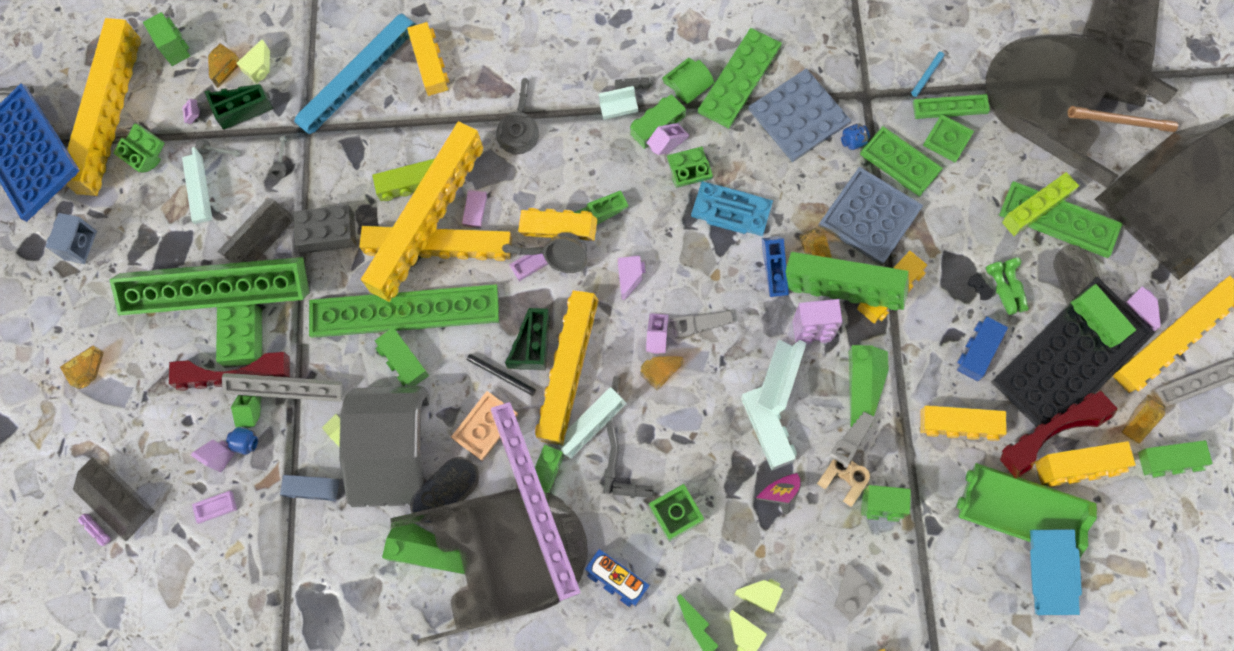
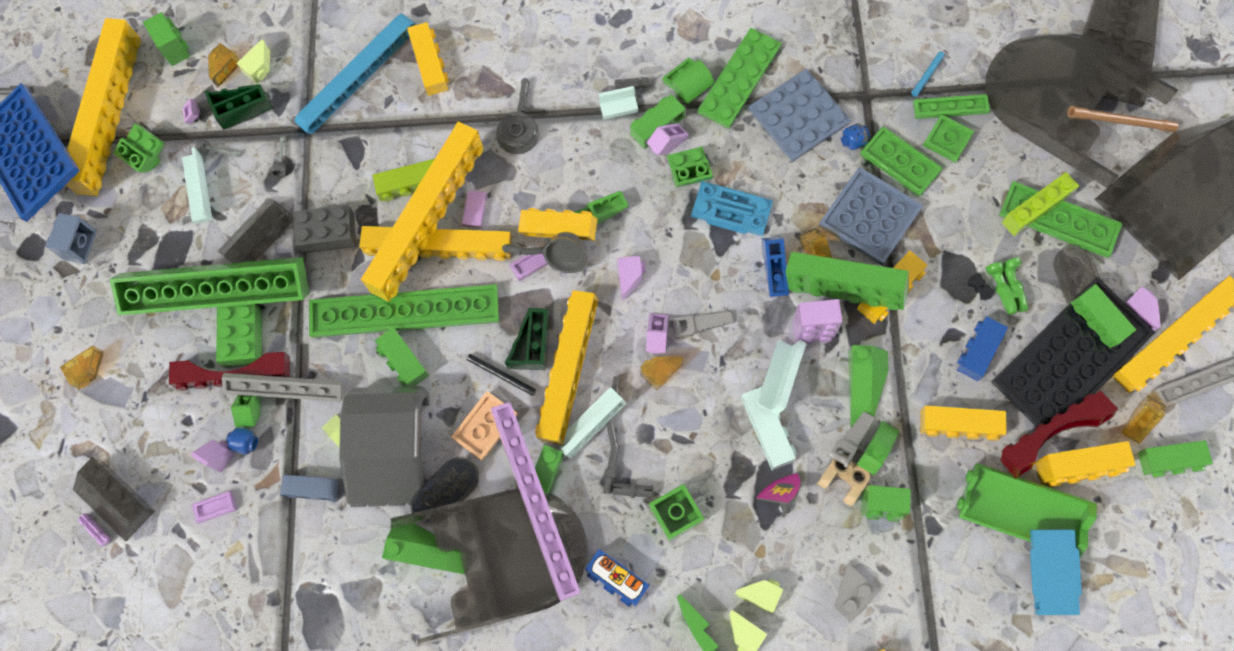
none -> bright green slope [857,421,899,475]

